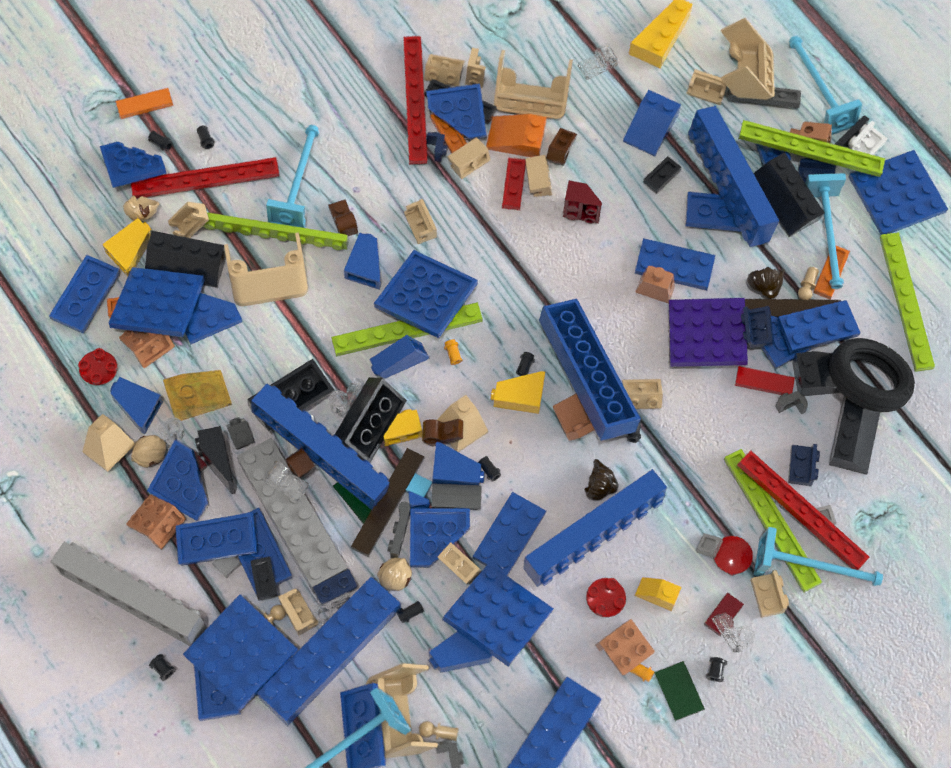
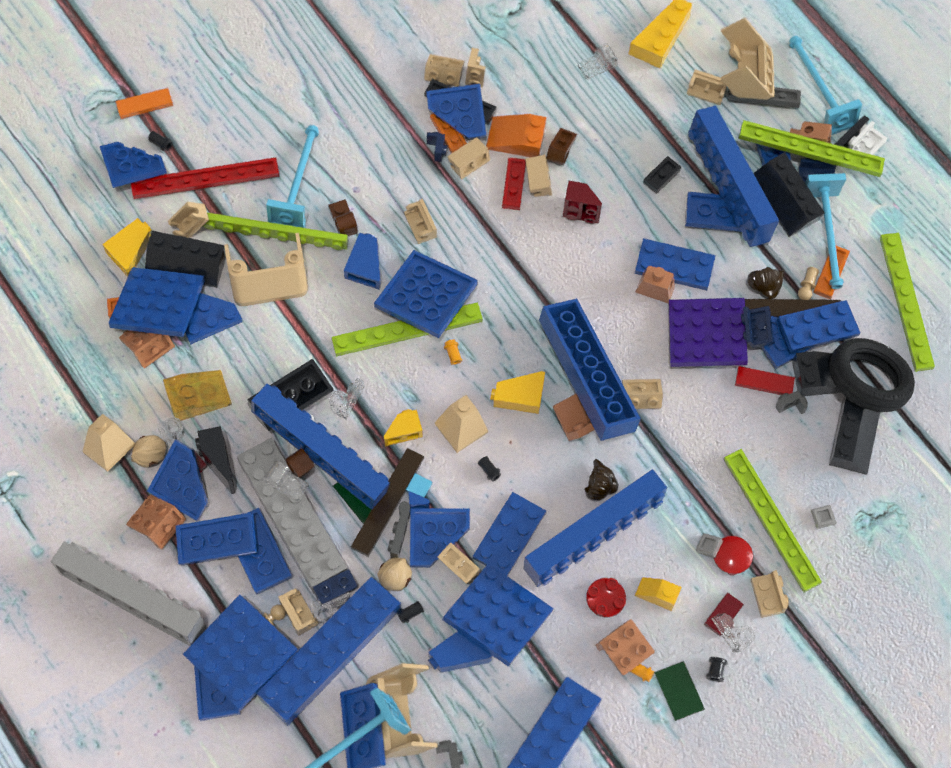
blue plate [49,255,120,334] -> none
red dish [78,348,118,385] -> none
blue slope [110,377,163,434] -> none
tan hair [123,196,160,221] -> none
black bush [149,654,176,681] -> none
black pin [197,125,214,150] -> none
light grey tile [212,557,241,578] -> none
dark grey bracket [226,417,254,449] -> none
black plate [250,556,278,601] -> none
black slope [334,377,407,463] -> none
blue slope [370,335,429,379] -> none
red plate [403,36,427,165] -> none
tan pin [419,721,459,741] -> none
reddish brown plate [422,419,463,447] -> none
dark grey piece [431,484,482,511] -> none
blue slope [432,442,485,486] -> none
tan windscreen [494,50,573,119] -> none
black pin [516,352,535,376] -> none
blue slope [623,90,681,157] -> none
black pin [626,419,642,443] -> none
red plate [737,451,869,570] -> none
medium azure tile [754,527,883,586] -> none
dark blue bracket [788,444,820,486] -> none
blue plate [849,150,948,235] -> none

